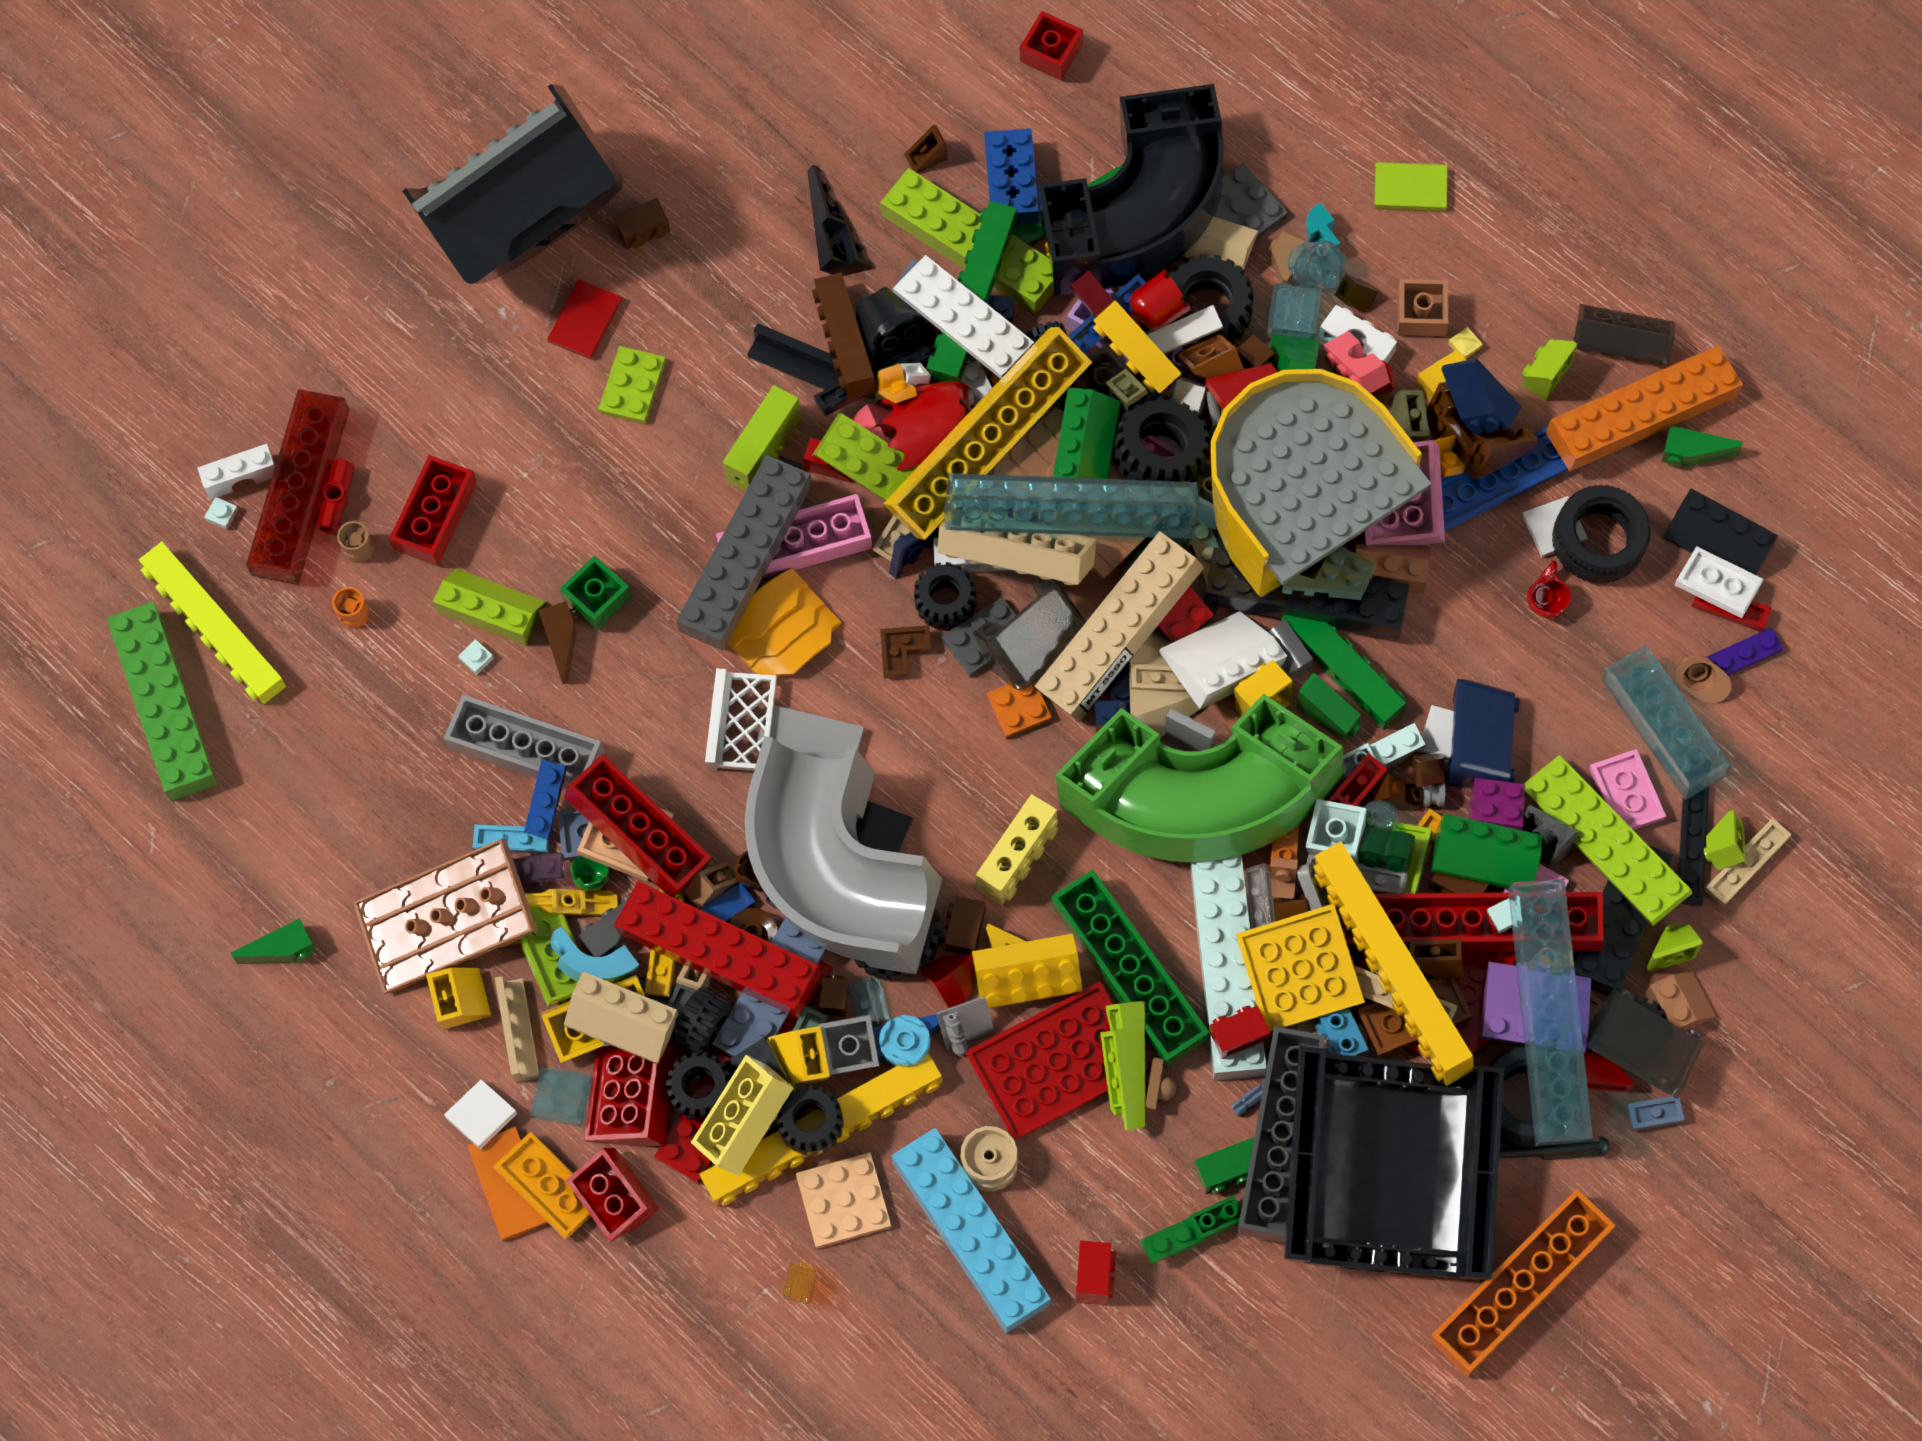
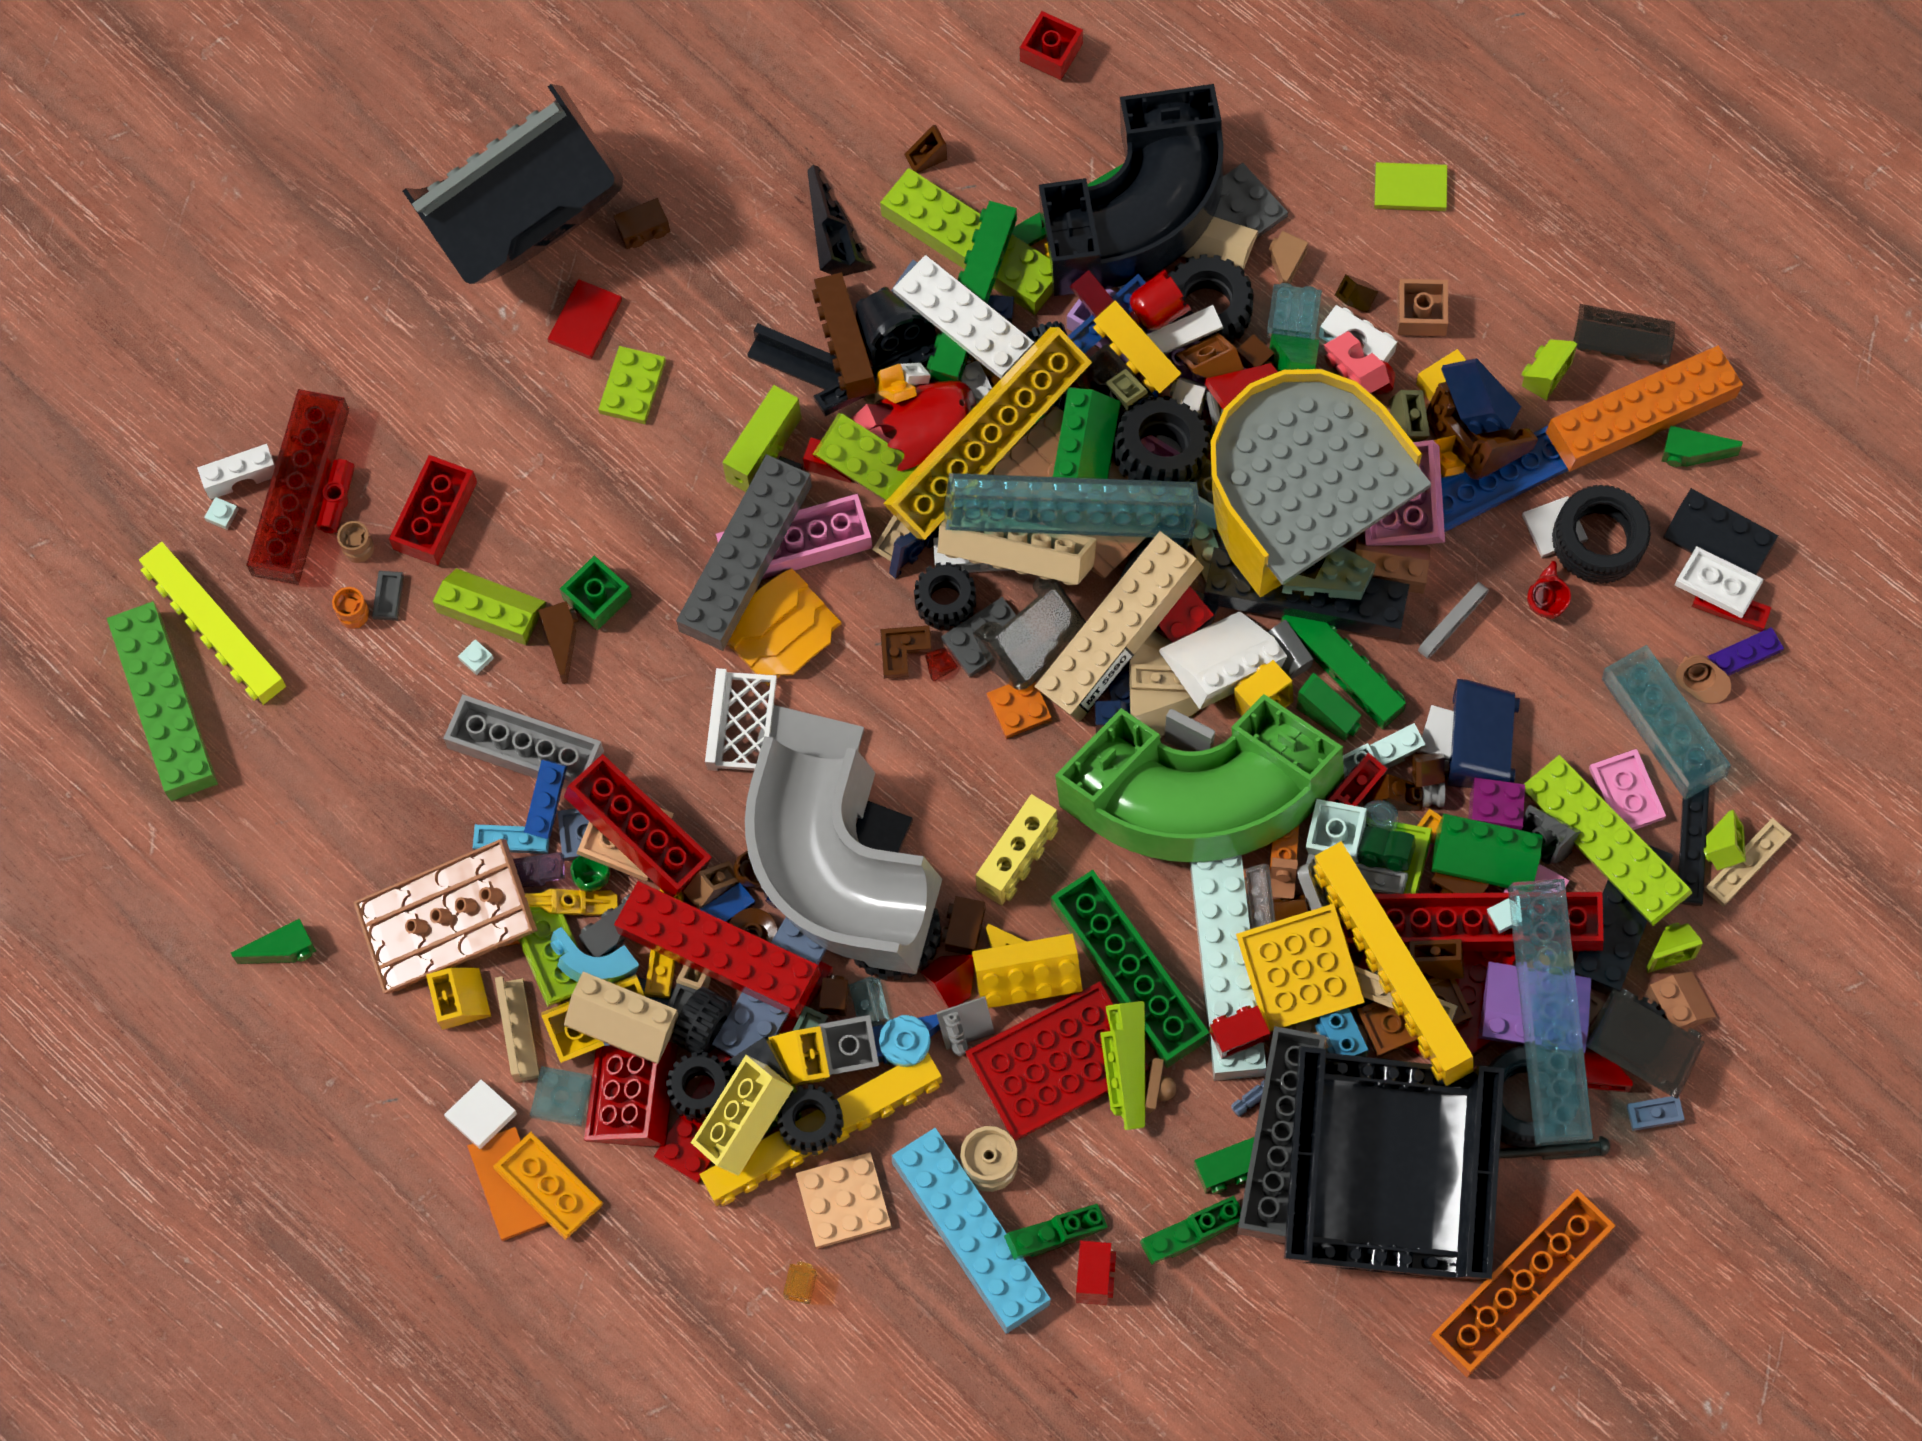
red slope [565,1148,660,1242] -> none
blue brick [984,128,1039,226] -> none
clear light blue brick [1288,241,1346,290] -> none
teal brick [1305,202,1340,258] -> none
light yellow tile [1448,327,1483,359] -> none
none -> dark grey tile [372,571,404,621]
none -> clear red slope [925,647,958,682]
none -> green slope [1004,1204,1108,1260]
none -> light grey beam [1418,582,1489,659]

